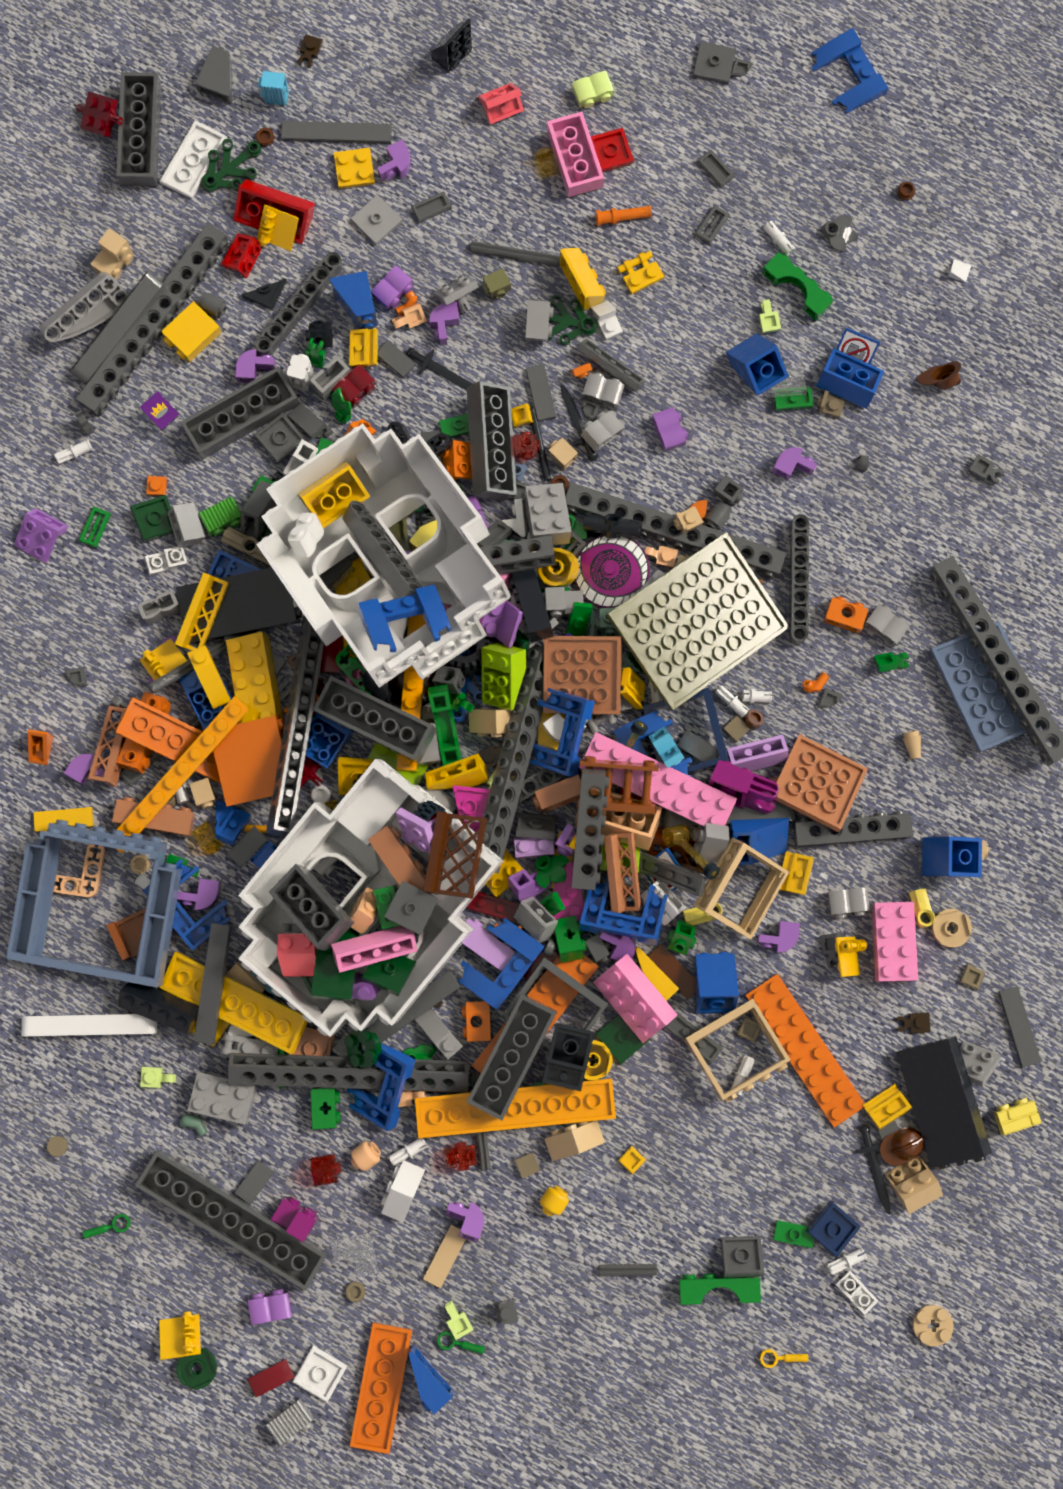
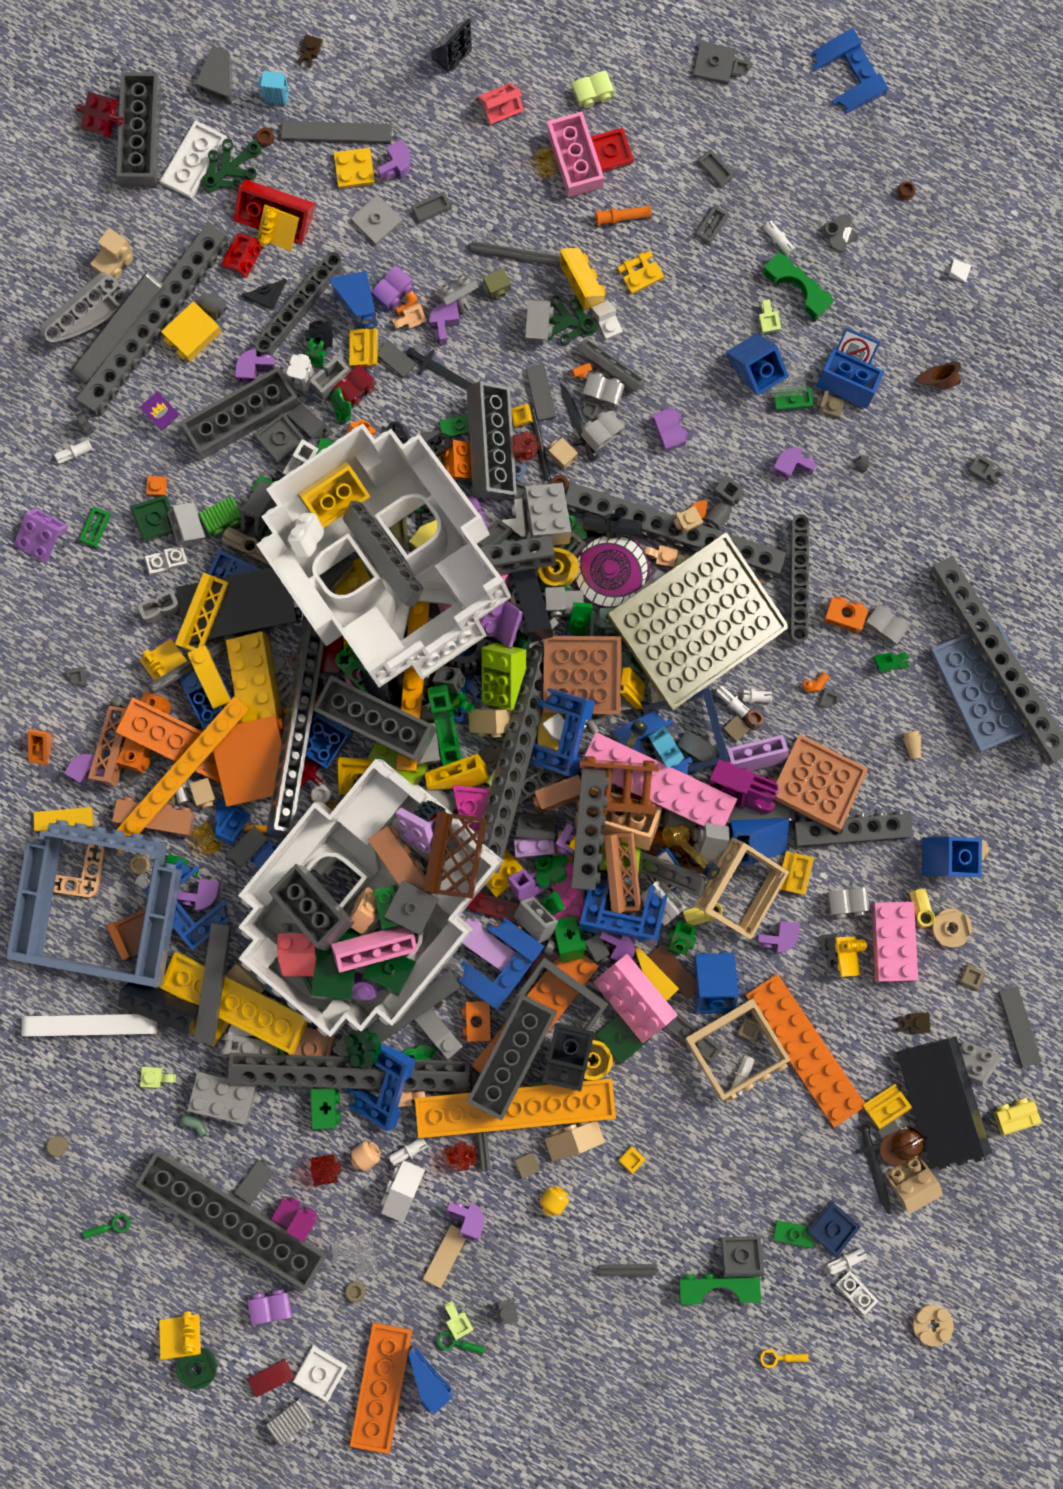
blue wedge [358,584,451,652] -> none

